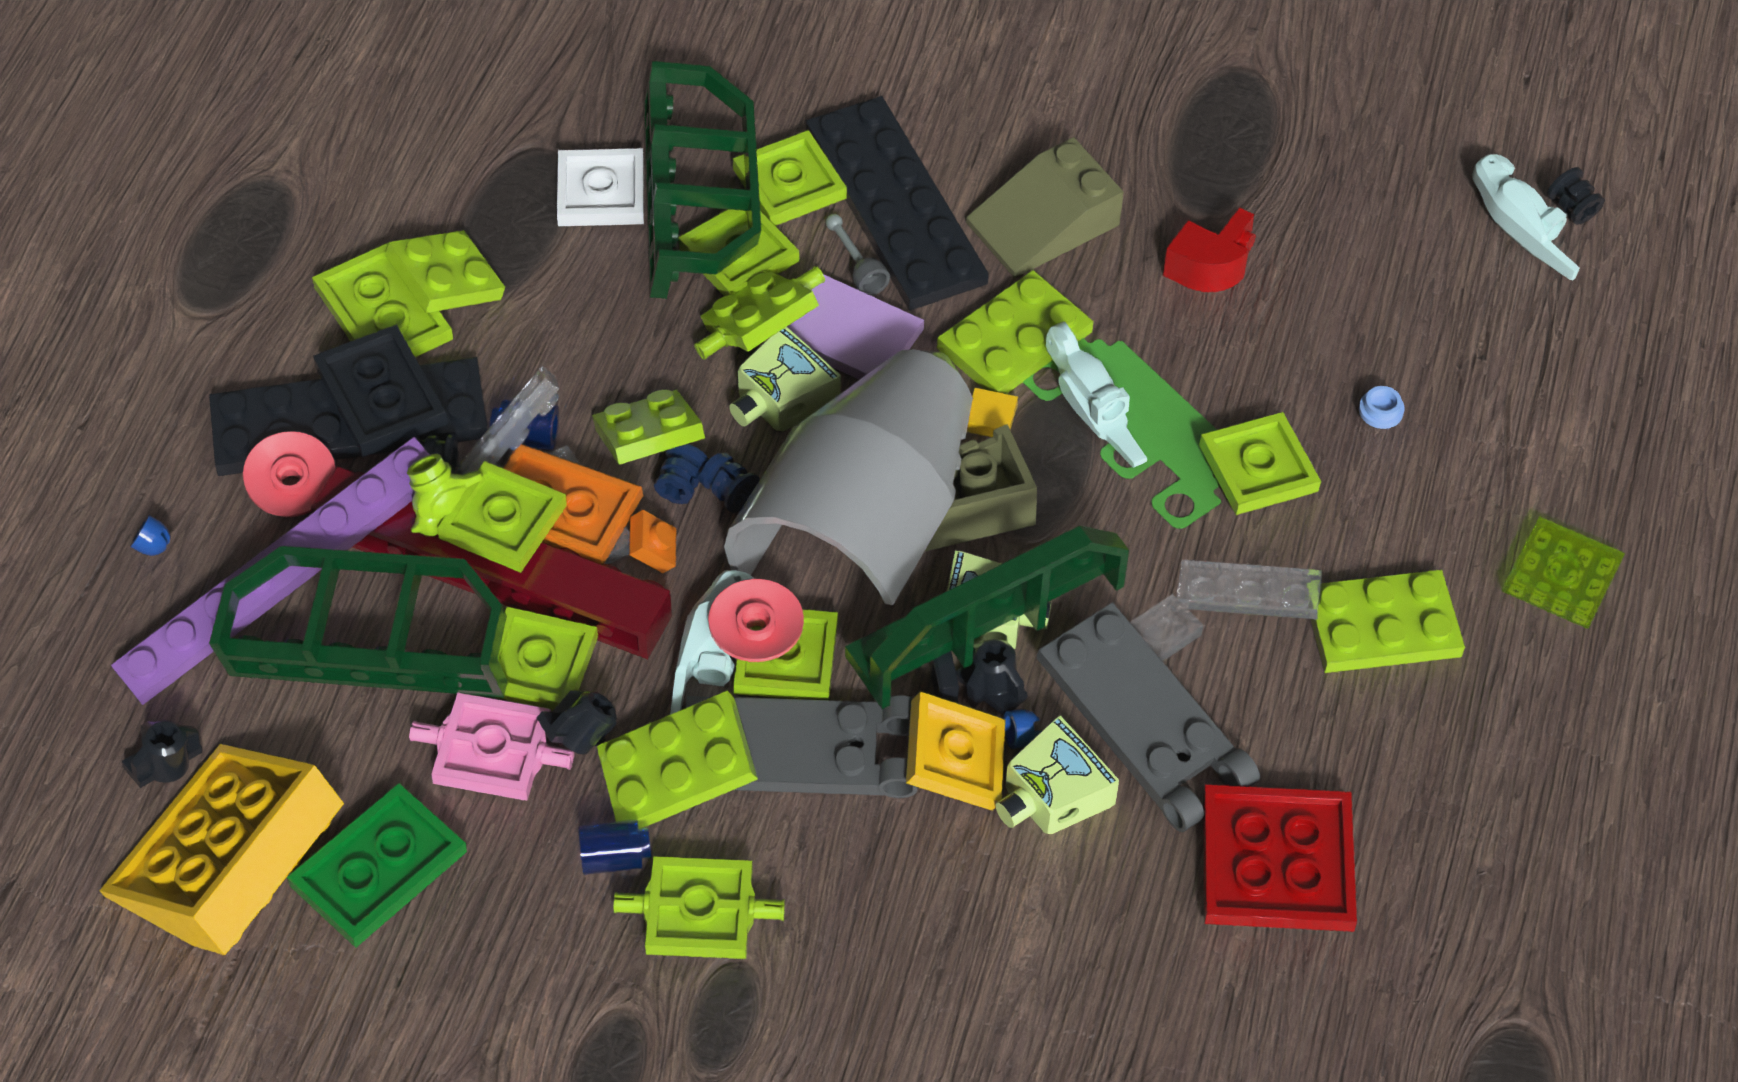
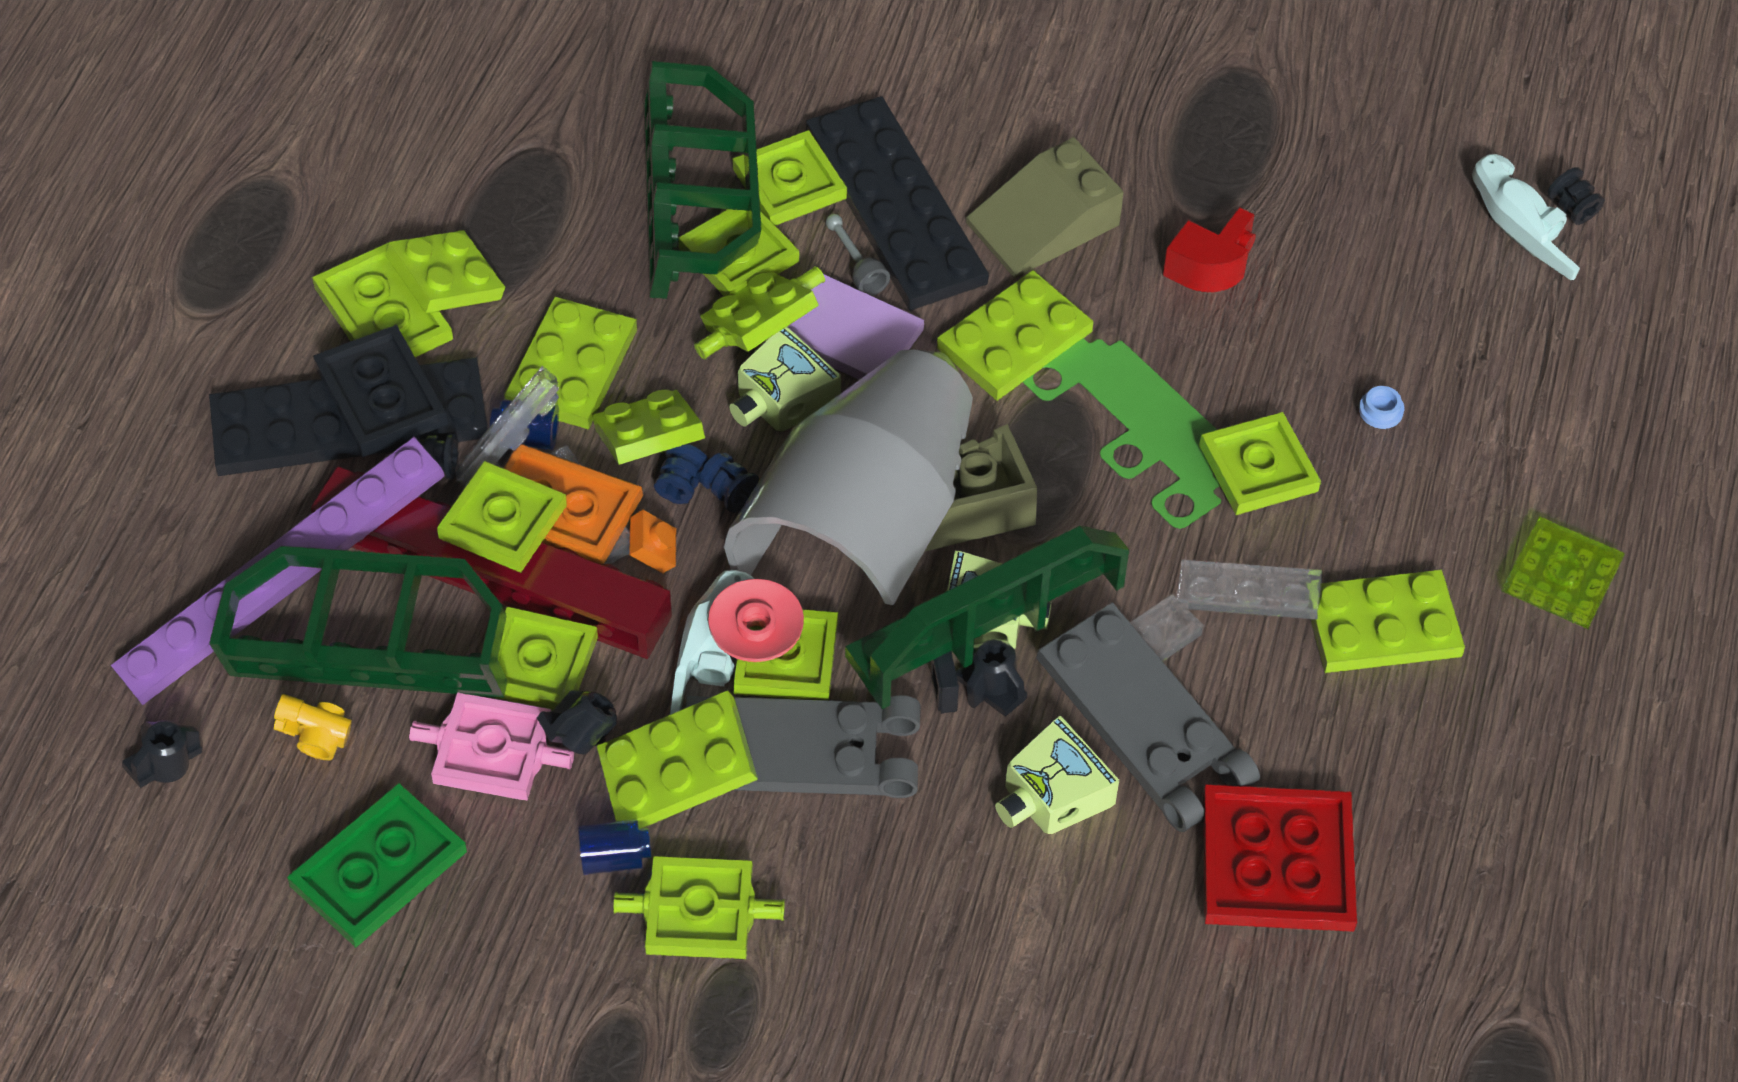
yellow slope [99,744,344,955] -> none
blue hinge [130,515,171,556] -> none
coral dish [243,432,336,517] -> none
lime animal [407,454,484,536] -> none
white plate [557,148,644,226] -> none
yellow plate [906,692,1005,810] -> none
yellow tile [967,388,1018,437] -> none
blue hinge [1003,709,1042,749] -> none
light aqua animal [1046,321,1147,468] -> none
none -> yellow plate [274,694,352,760]
none -> lime plate [504,297,637,429]

